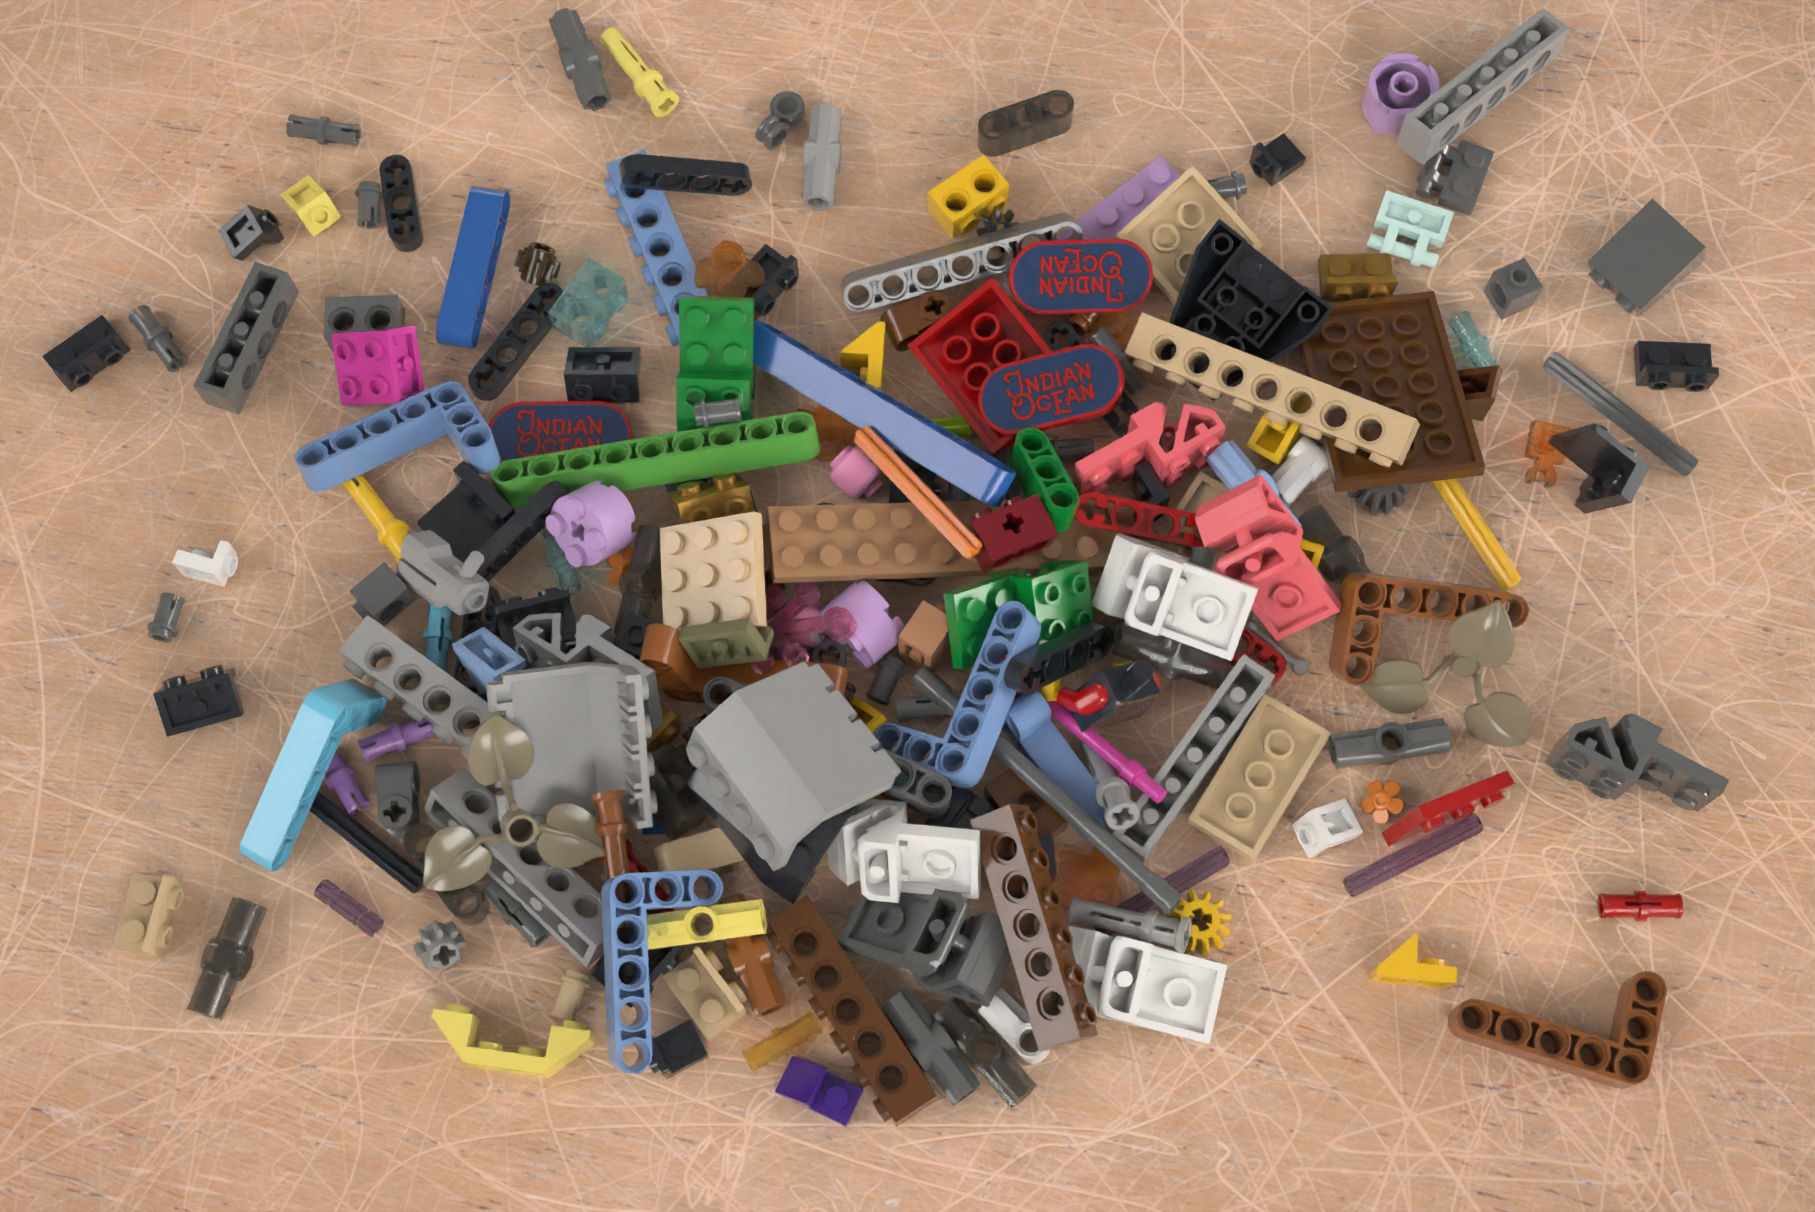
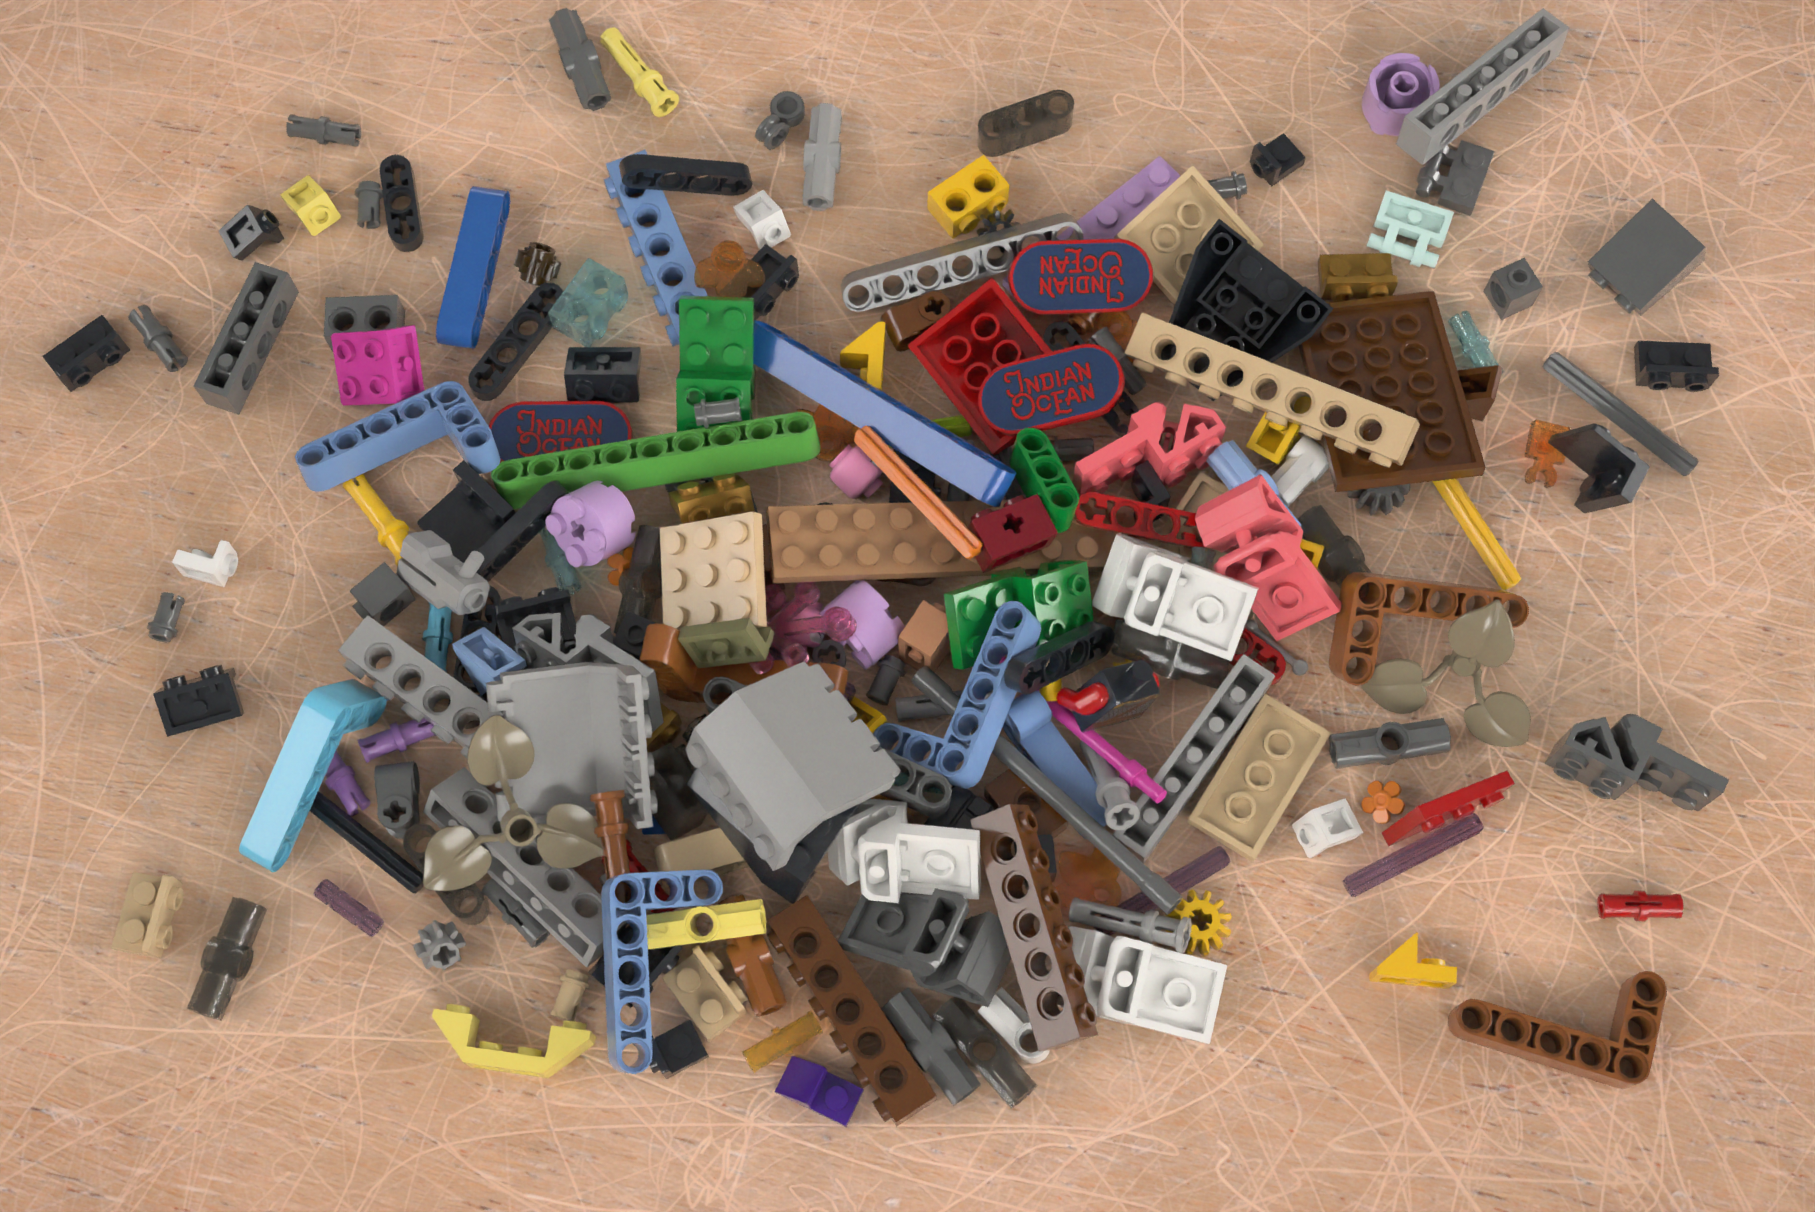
none -> white bracket [733,190,791,249]

